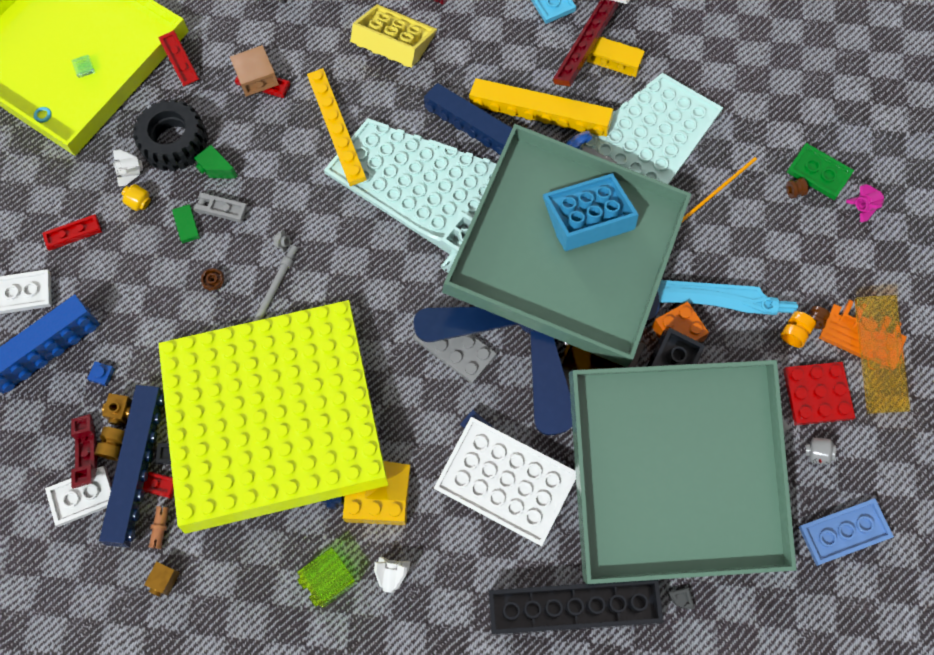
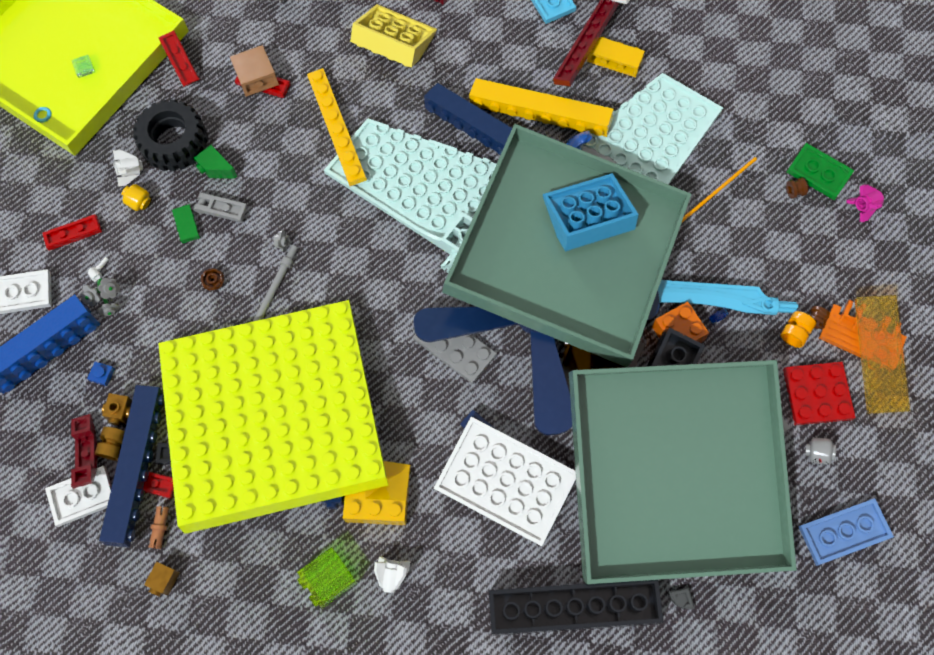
none -> light grey plant [79,278,120,316]
none -> white hand [88,257,109,282]
none -> clear blue tile [709,308,729,324]

